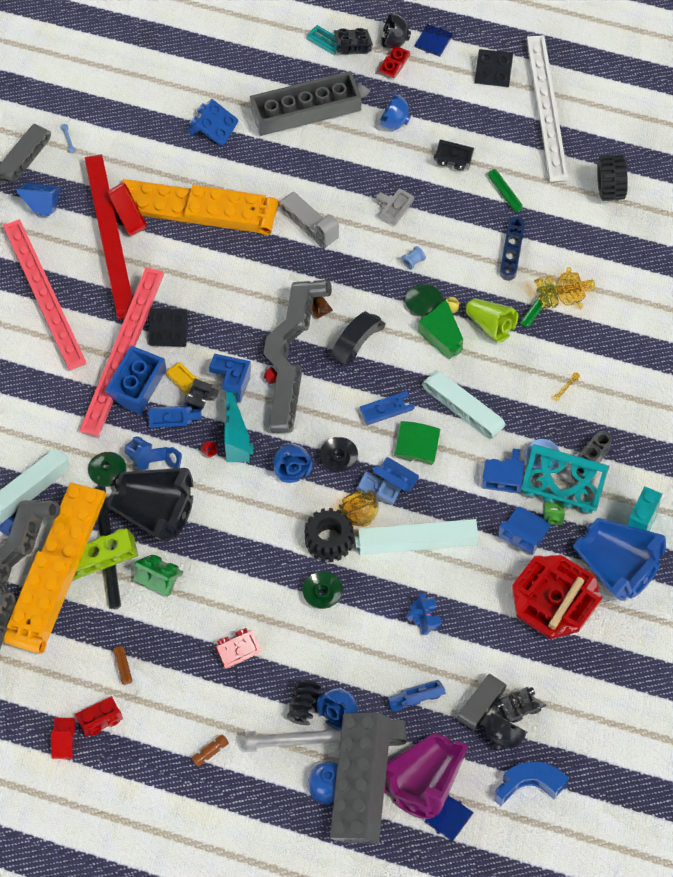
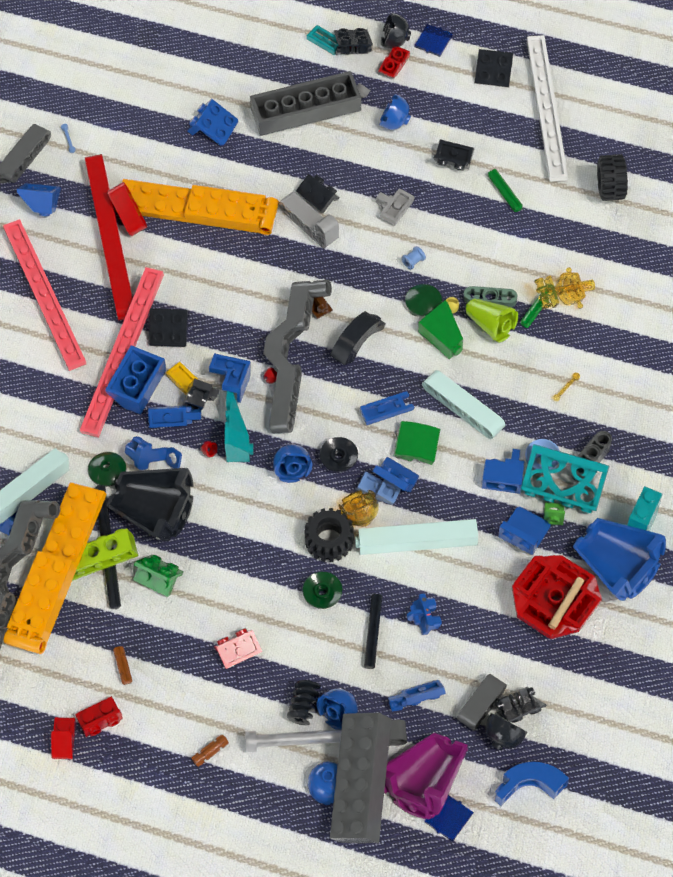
dark blue beam [500,217,525,281] -> none
none -> black bracket [296,174,340,213]
none -> black axle [364,594,382,669]
none -> sand green beam [464,286,518,307]

